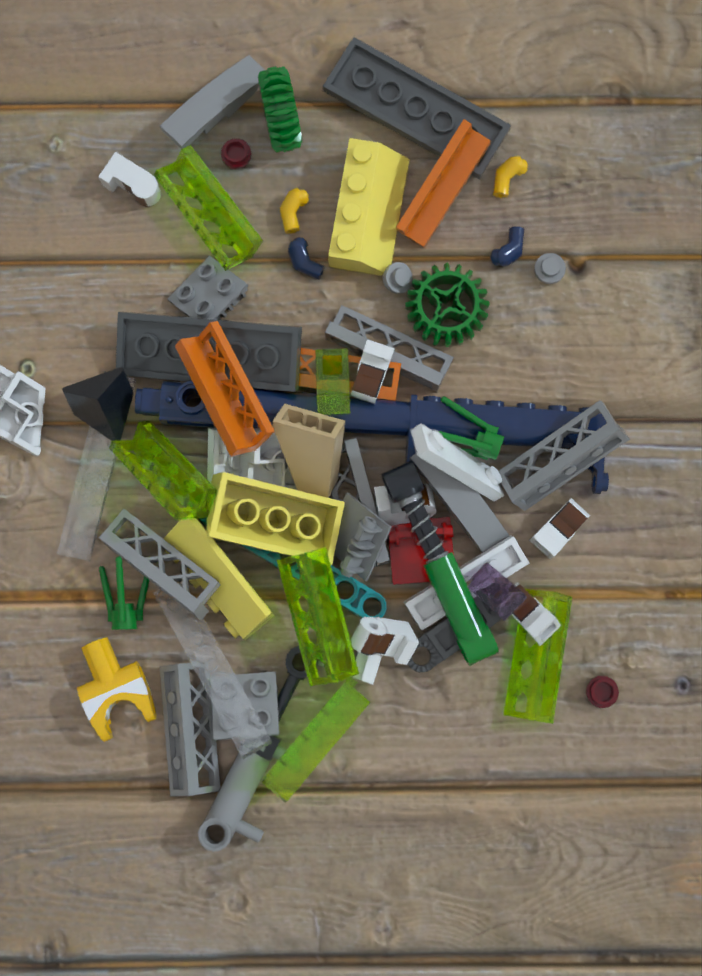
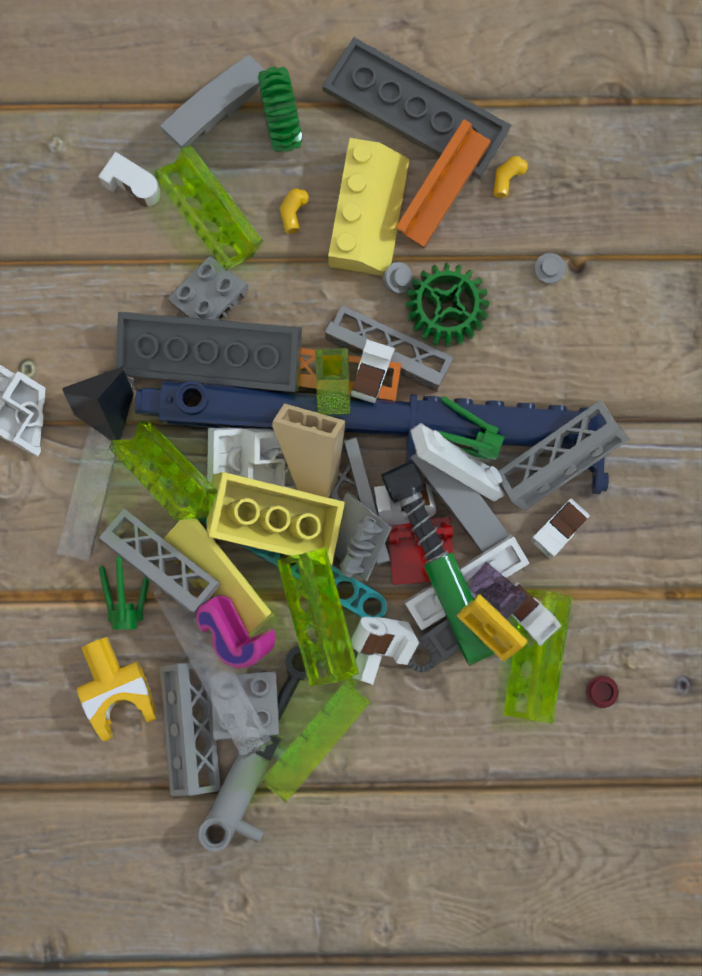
orange fence [175,321,275,456] -> none
dark red plate [221,138,252,169] -> none
dark blue arm [288,237,325,280] -> none
dark blue arm [490,226,524,267] -> none
none -> dark pink animal [196,595,276,668]
none -> yellow tile [456,594,527,662]

